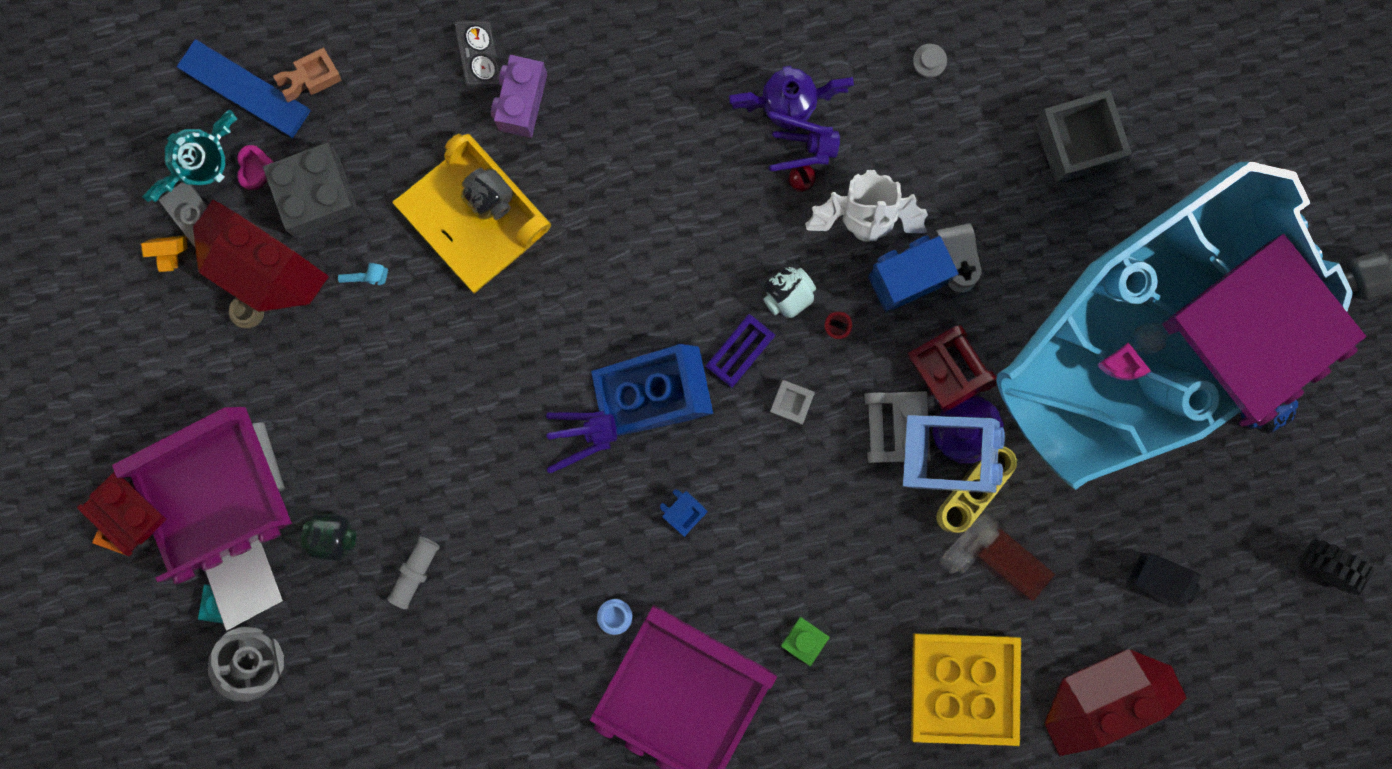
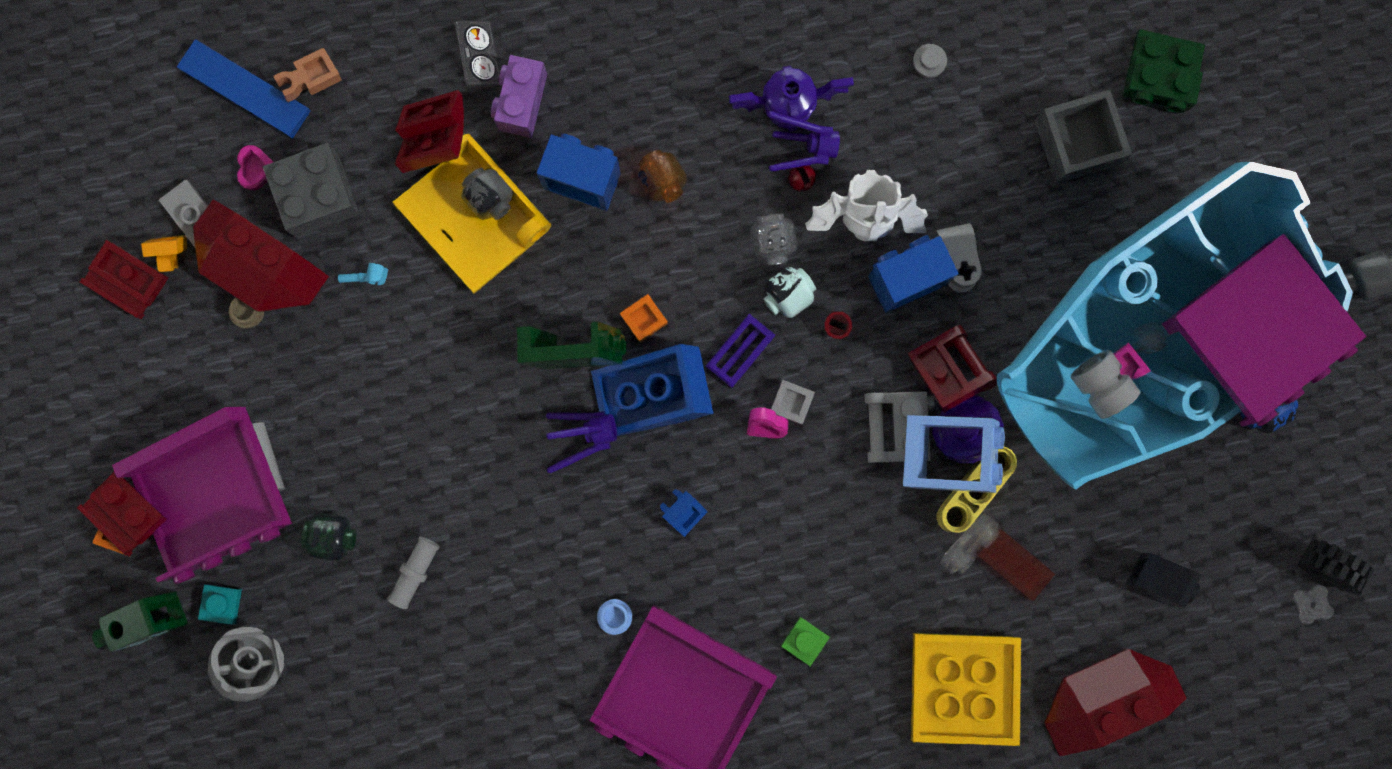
teal helmet [142,109,238,202] -> none
white sticker [205,540,283,631] -> none
none -> dark red plate [79,240,169,319]
none -> dark green torso [92,592,188,652]
none -> dark red slope [395,90,464,173]
none -> dark green panel [517,321,626,369]
none -> blue piece [537,134,621,211]
none -> orange plate [620,294,668,343]
none -> clear orange head [636,150,687,203]
none -> dark pink tile [747,408,789,438]
none -> clear head [750,213,797,265]
none -> light grey wheel [1070,350,1141,419]
none -> dark green plate [1123,29,1205,114]
none -> clear plate [1293,585,1334,624]

